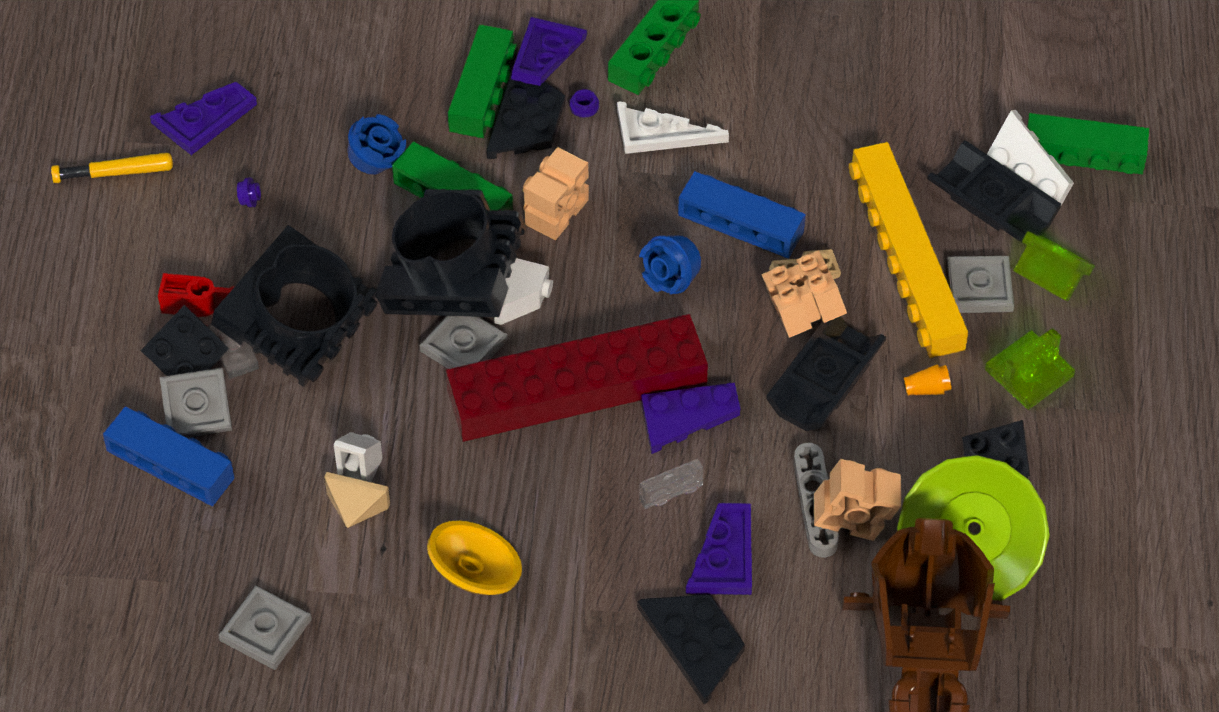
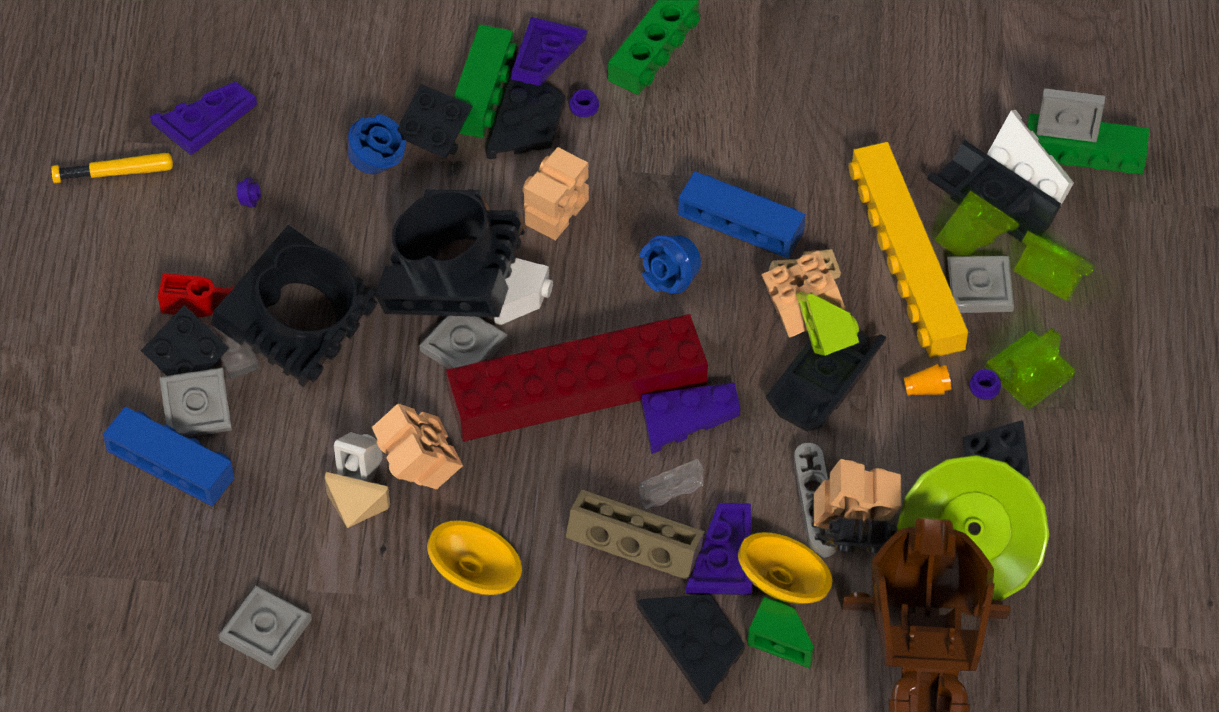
green brick [392,141,513,211] -> none
white wing [617,102,729,154] -> none
none -> light nougat brick [372,404,463,489]
none -> black hinge [397,84,473,159]
none -> dark tan brick [566,490,705,580]
none -> yellow dish [738,532,832,604]
none -> green slope [748,597,814,669]
none -> lime slope [796,292,859,356]
none -> black hinge [816,517,897,554]
none -> clear neon green wing [935,191,1019,256]
none -> dark purple plate [969,369,1001,399]
none -> light grey tile [1036,88,1105,142]

